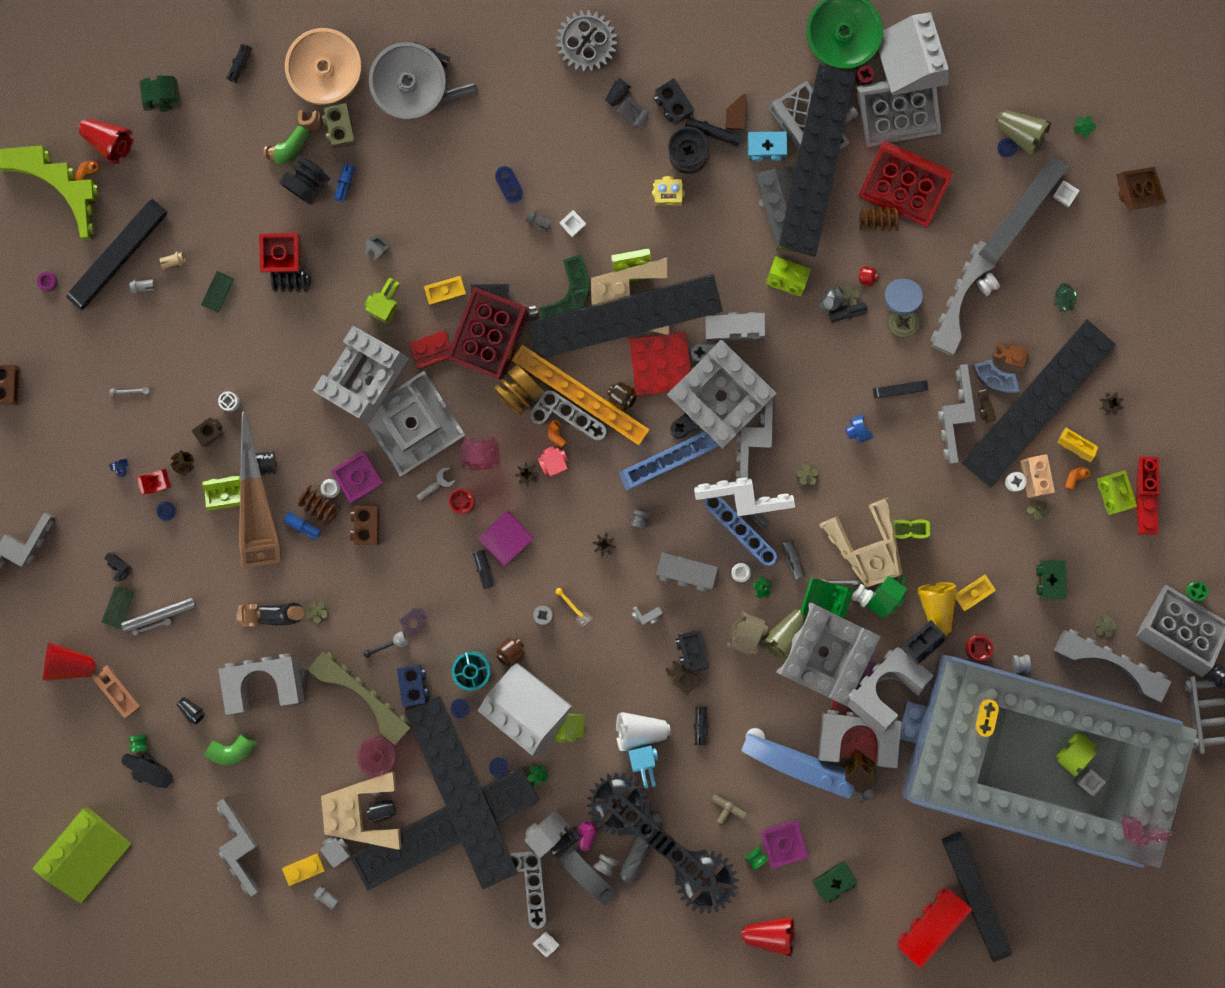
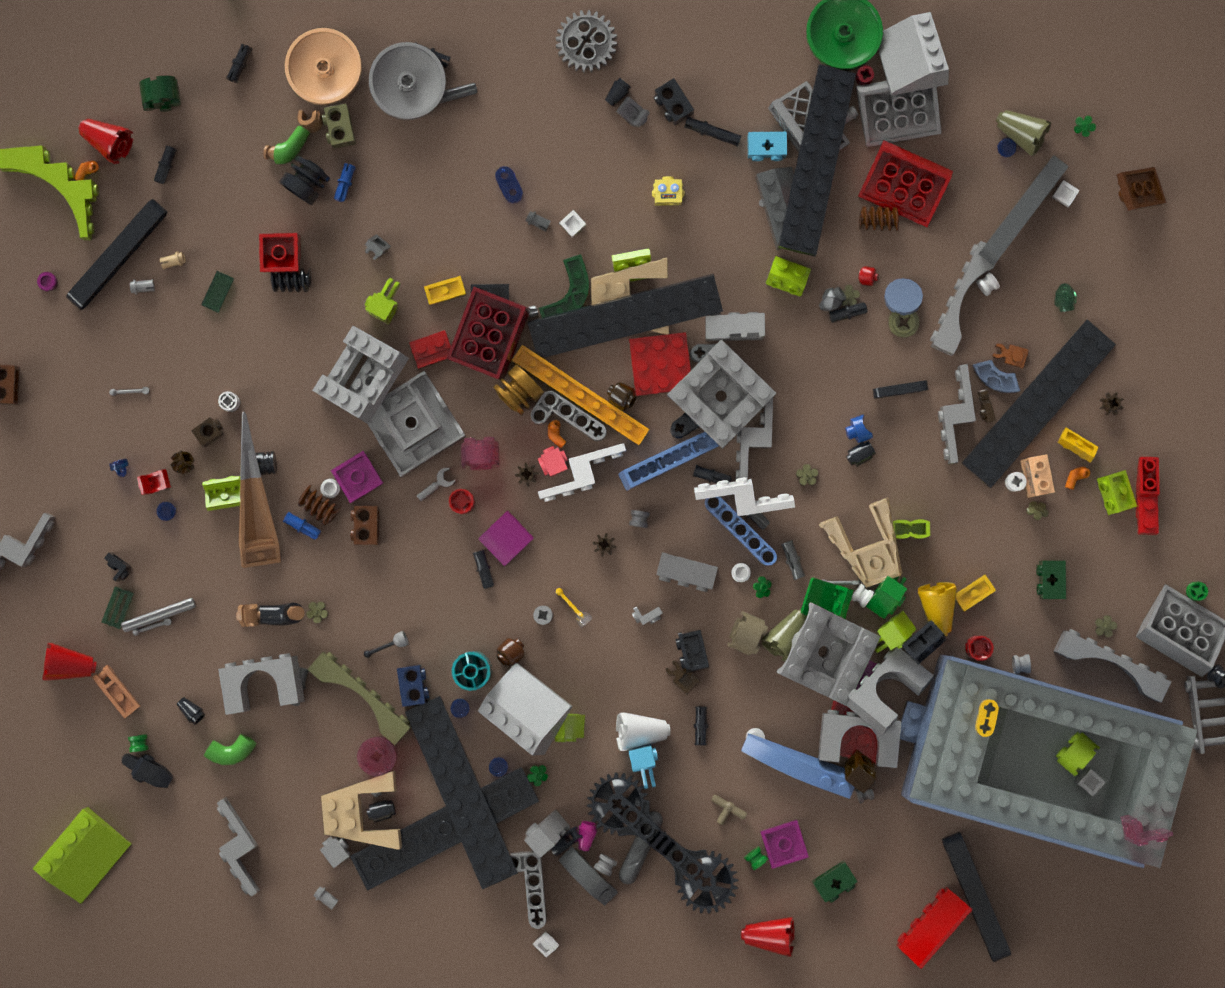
yellow plate [282,853,326,886] -> none
clear purple bracket [399,607,428,635] -> none
black wheel [668,126,709,174] -> none
reddish brown tile [725,94,746,130] -> none
none -> black axle [154,145,177,184]
none -> white bracket [538,443,626,502]
none -> black axle [693,465,731,483]
none -> black brick [846,441,876,467]
none -> lime brick [875,611,916,653]

